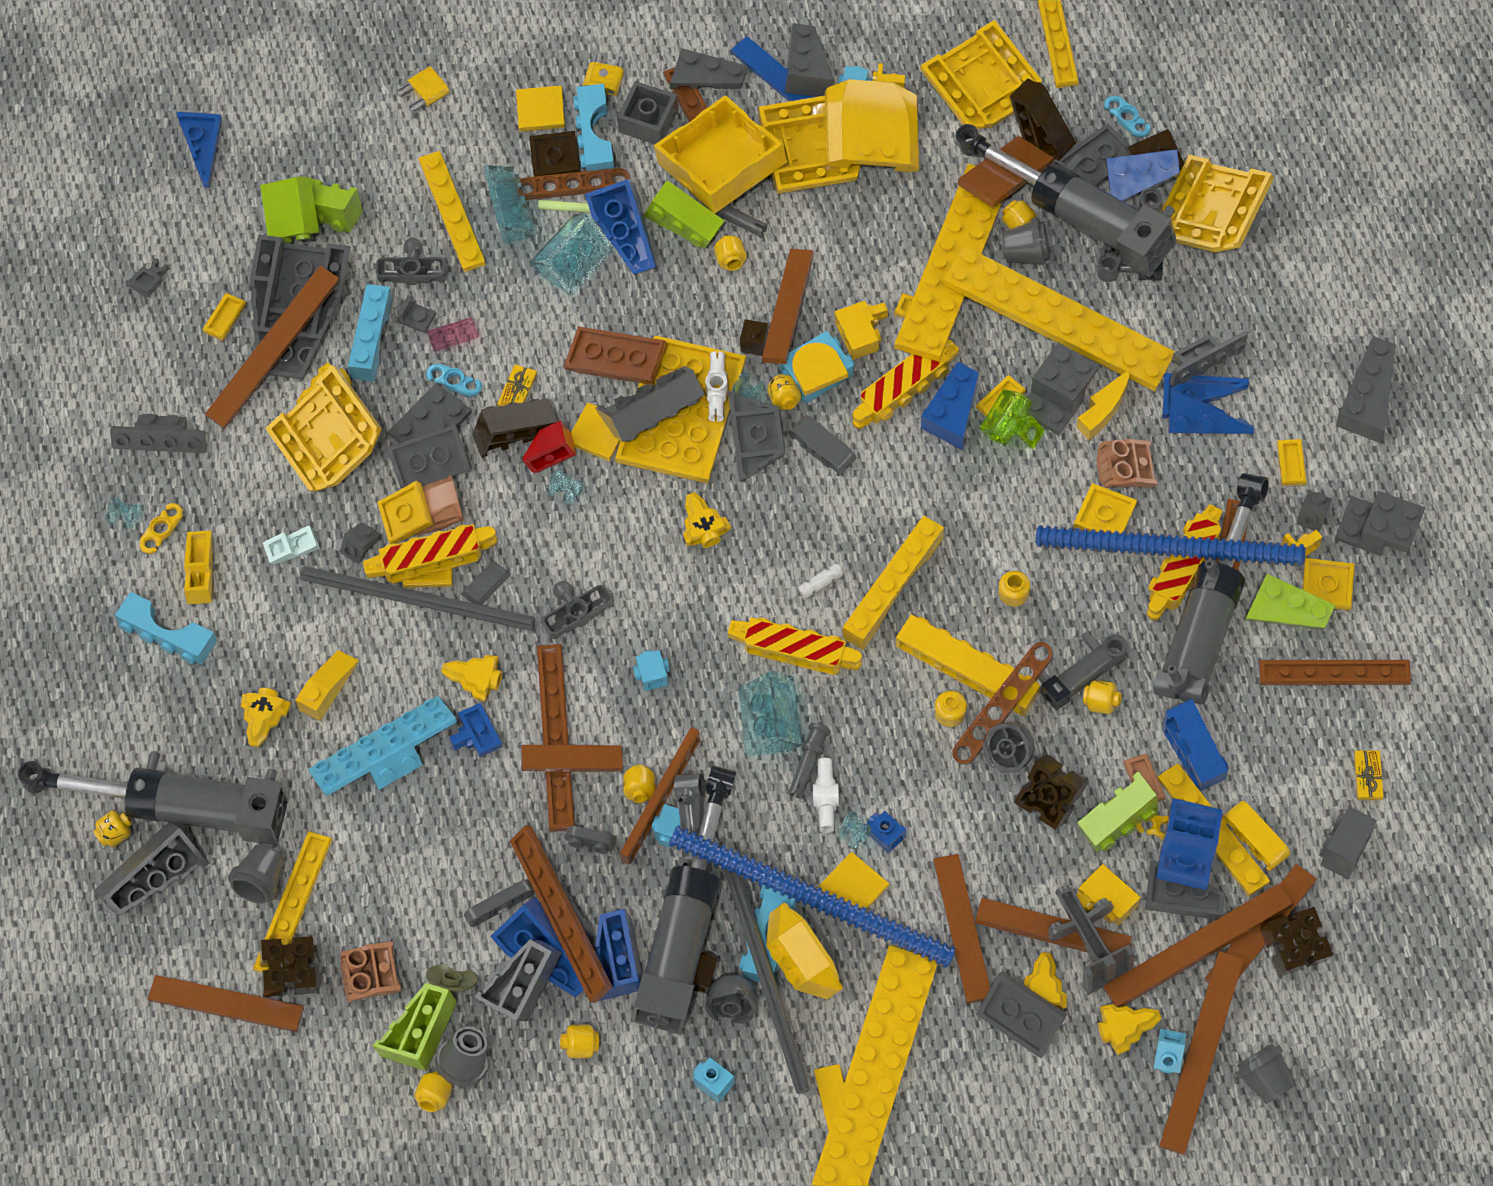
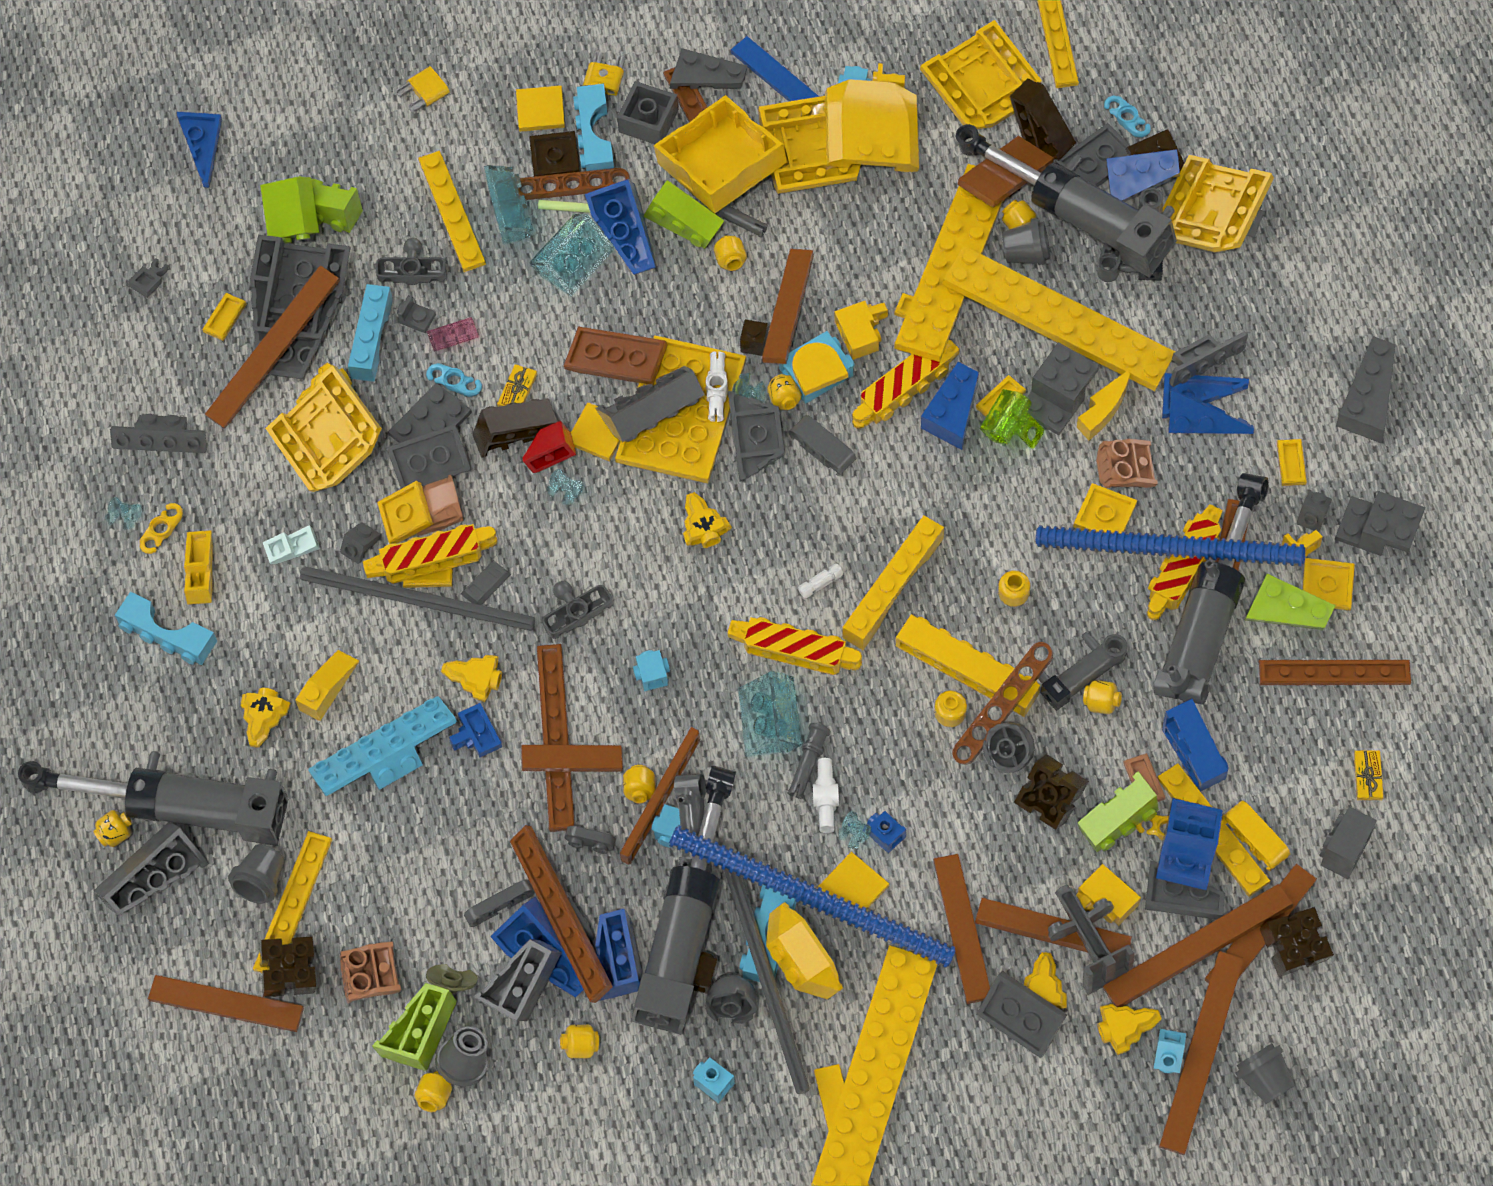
dark grey wedge [785,23,834,97] -> none

